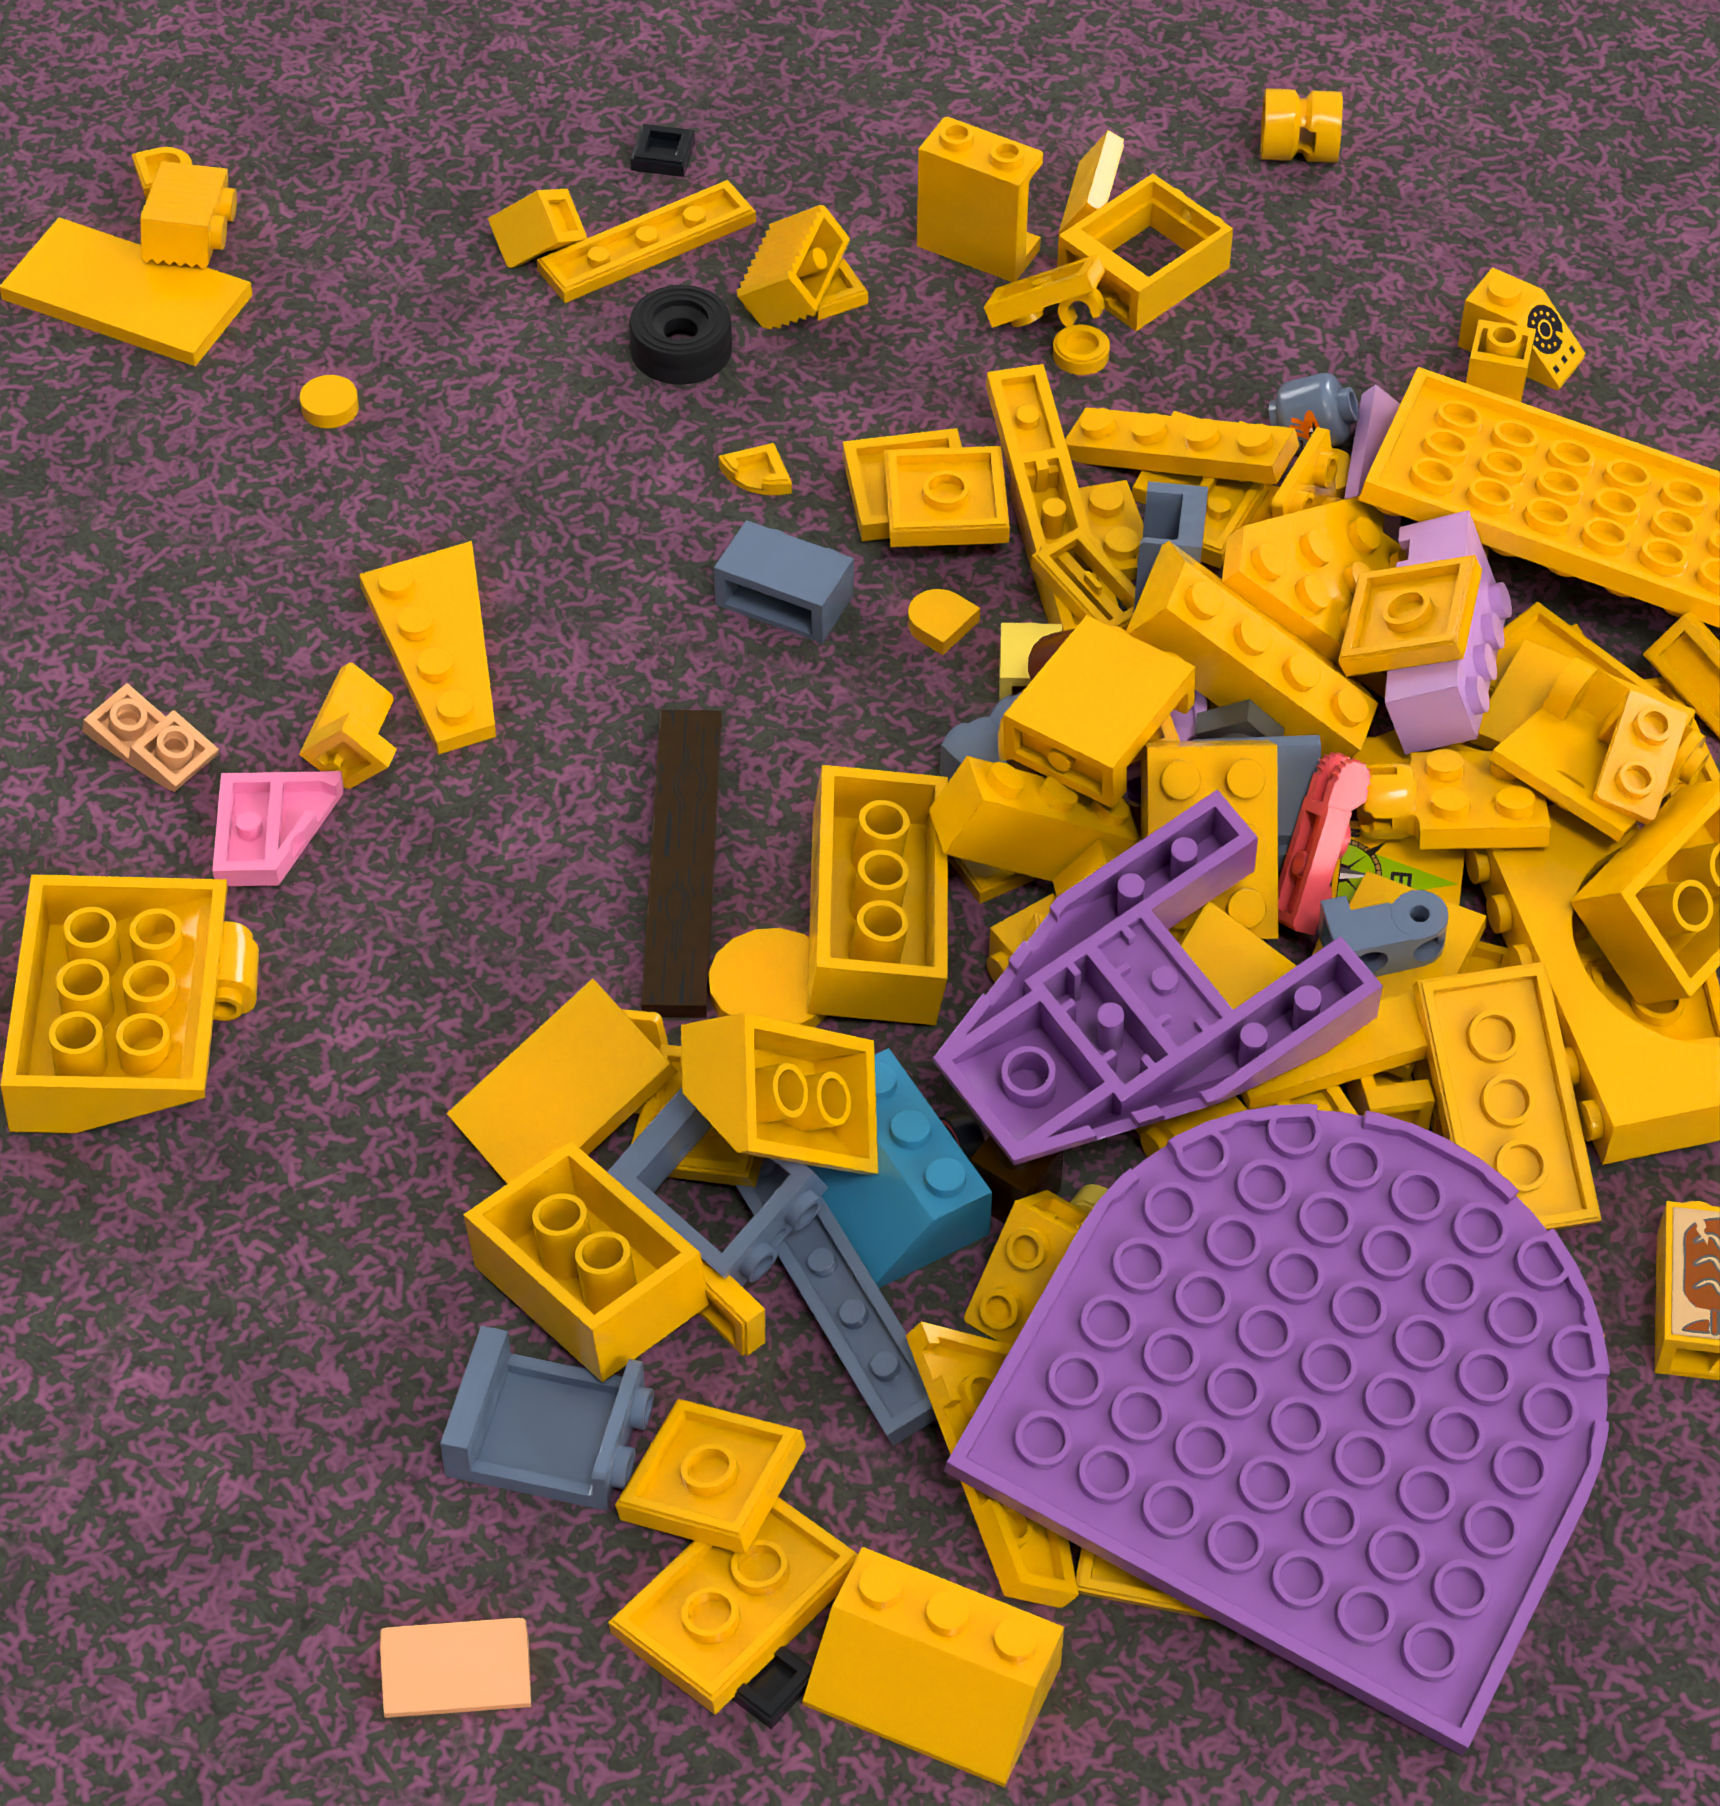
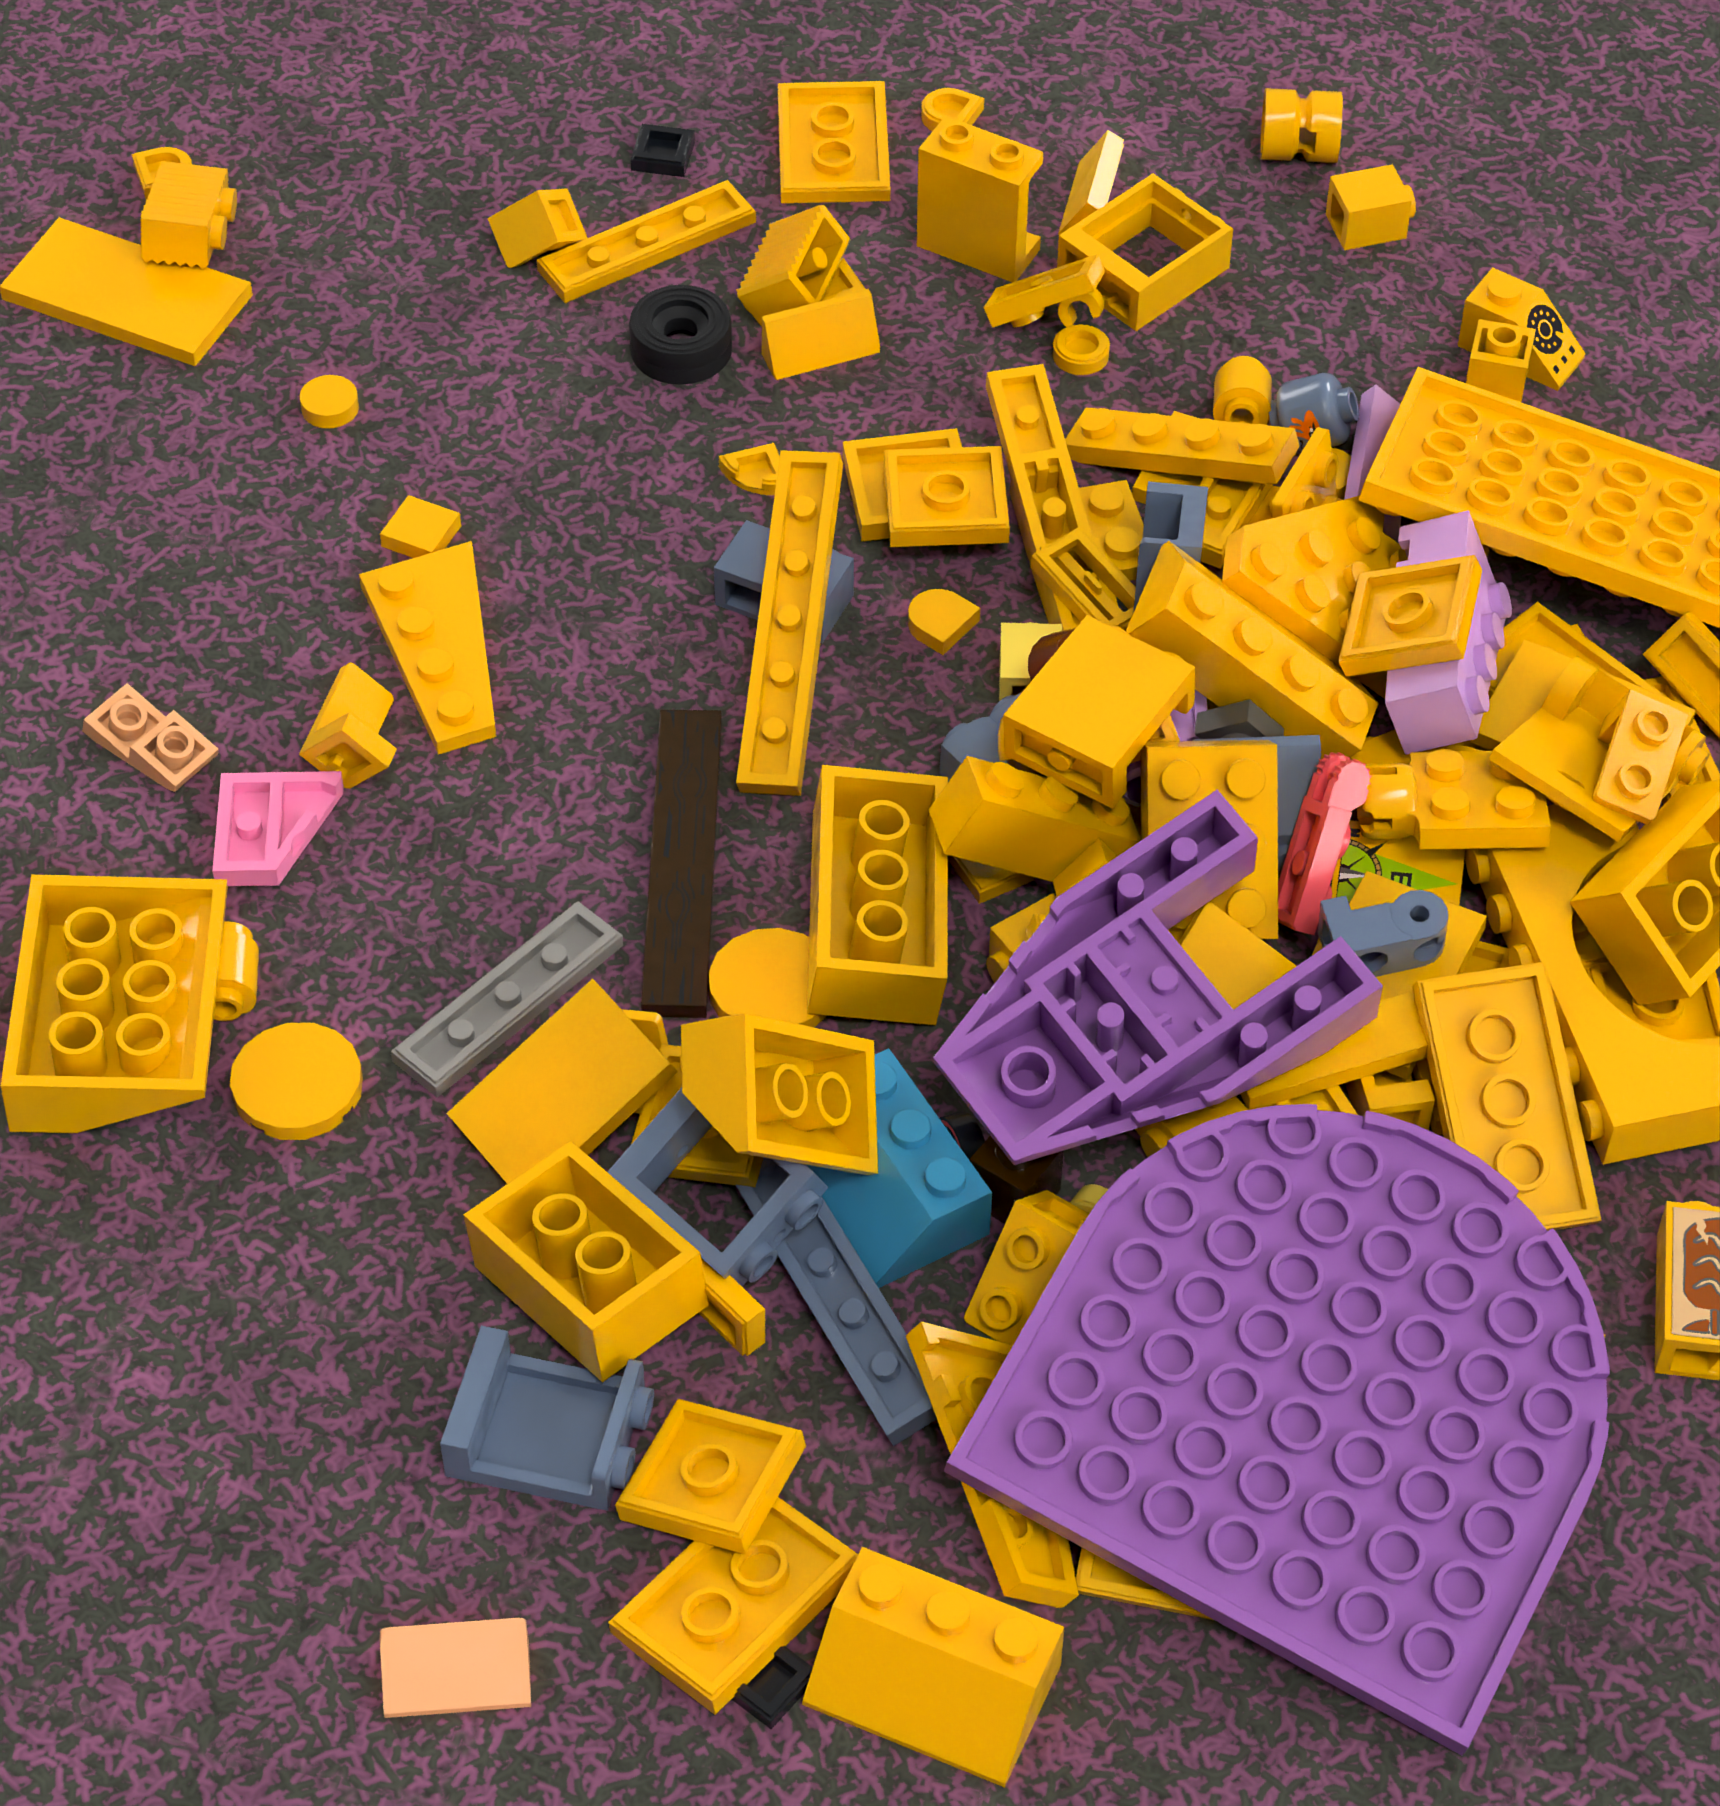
none -> yellow tile [230,1023,363,1140]
none -> yellow tile [380,495,461,558]
none -> light grey tile [391,901,623,1097]
none -> yellow plate [736,450,843,796]
none -> yellow slope [762,289,880,380]
none -> yellow tile [778,81,891,203]
none -> yellow tile [921,88,984,131]
none -> yellow brick [1213,356,1272,425]
none -> yellow brick [1326,164,1416,250]

